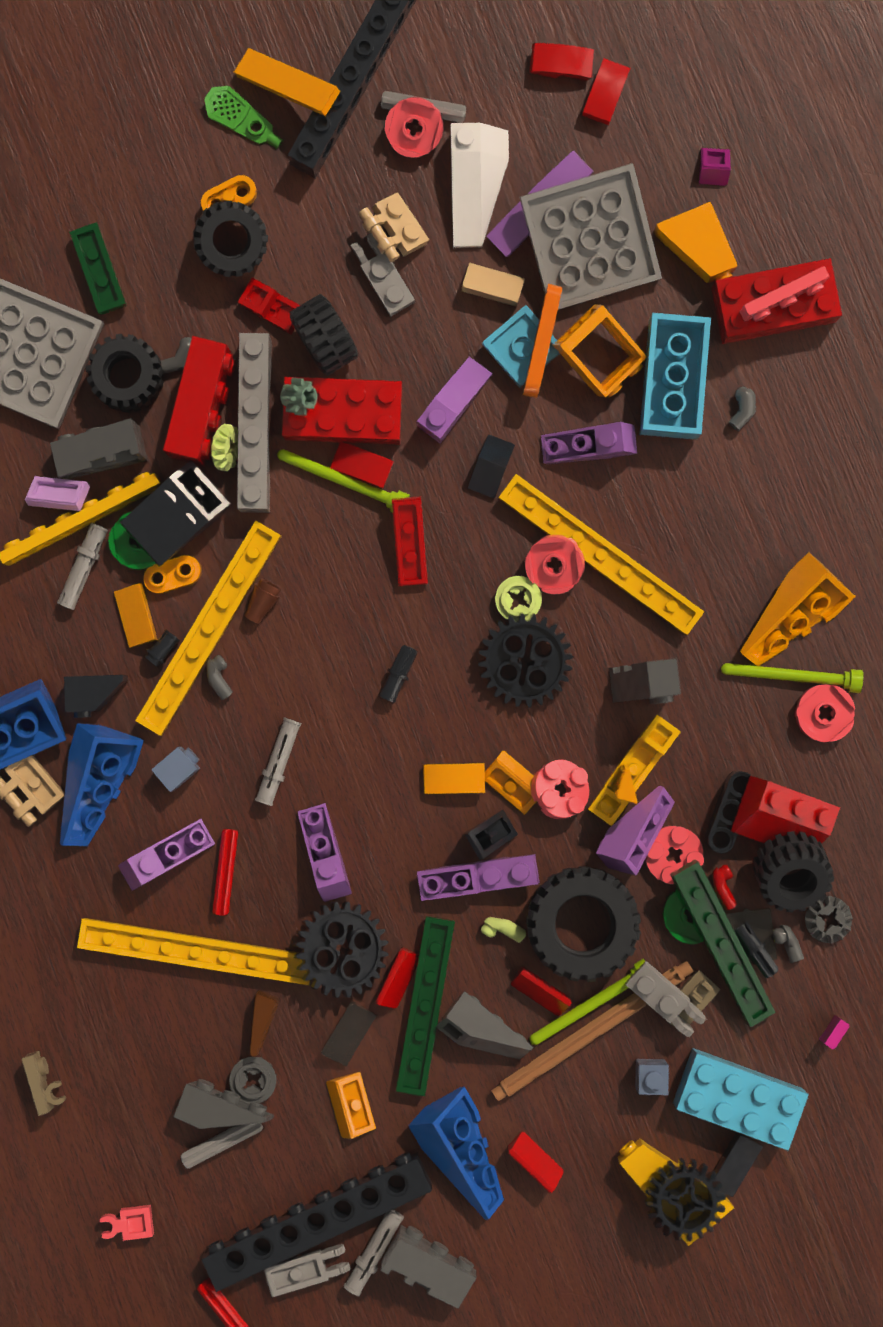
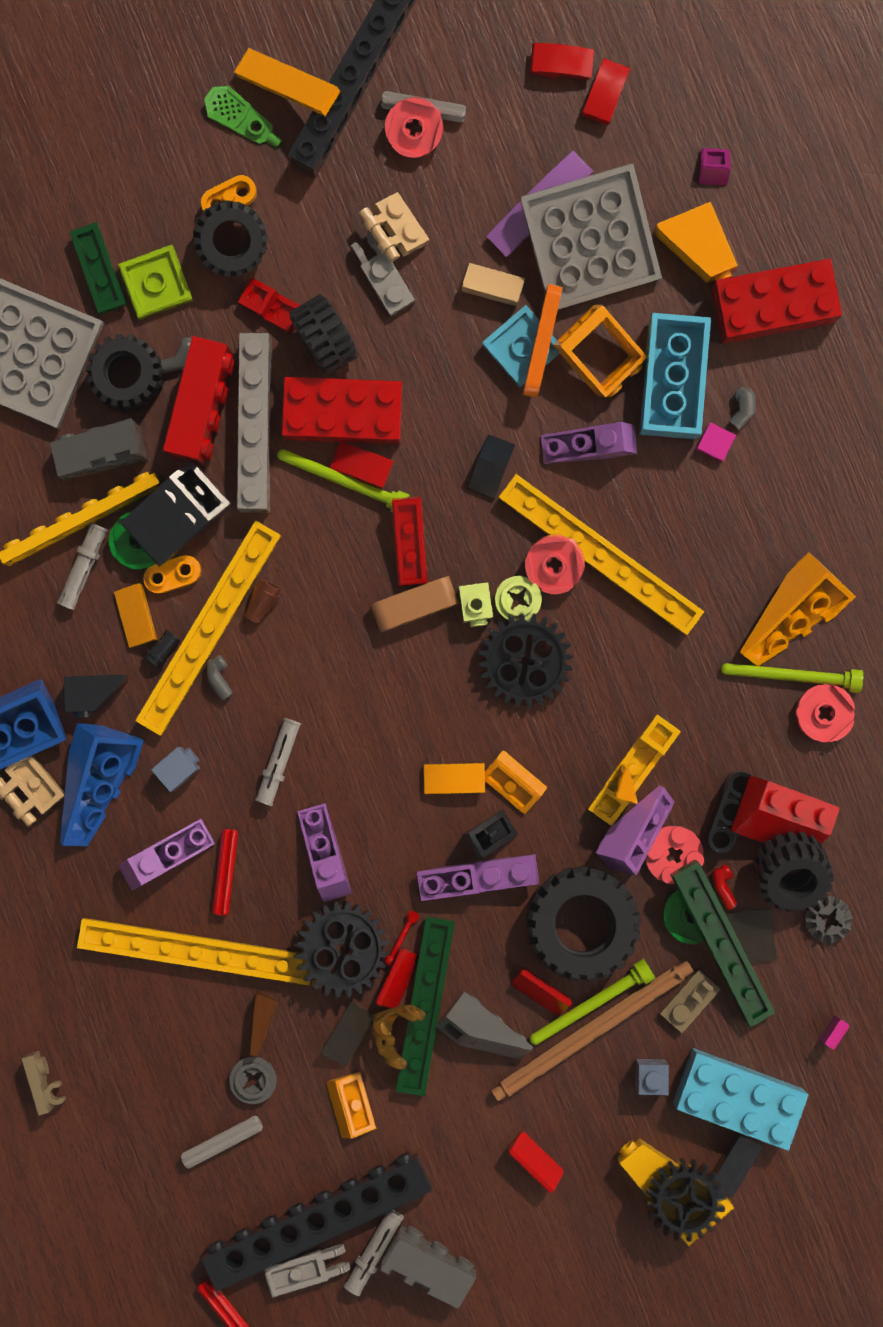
lavender tile [25,476,90,511] -> none
coral plate [100,1205,154,1241] -> none
dark grey slope [174,1079,274,1129] -> none
yellowish green gear [211,424,238,471] -> none
sand green gear [281,378,317,415] -> none
black axle [378,645,417,703] -> none
blue wedge [408,1087,504,1220] -> none
medium lavender slope [417,357,492,444] -> none
white wedge [451,122,509,248] -> none
yellowish green arm [481,917,526,943] -> none
coral plate [531,760,590,819] -> none
dark grey wedge [609,658,681,704] -> none
light grey hinge [625,961,706,1037] -> none
black axle [734,921,778,978] -> none
coral plate [740,266,830,322] -> none
dark grey arm [772,925,804,963] -> none
none -> lime tile [118,245,193,320]
none -> medium nougat beam [370,576,459,633]
none -> pearl gold helmet [371,1005,425,1069]
none -> red hinge [384,910,419,967]
none -> yellowish green brick [459,582,493,627]
none -> dark pink tile [696,422,736,462]

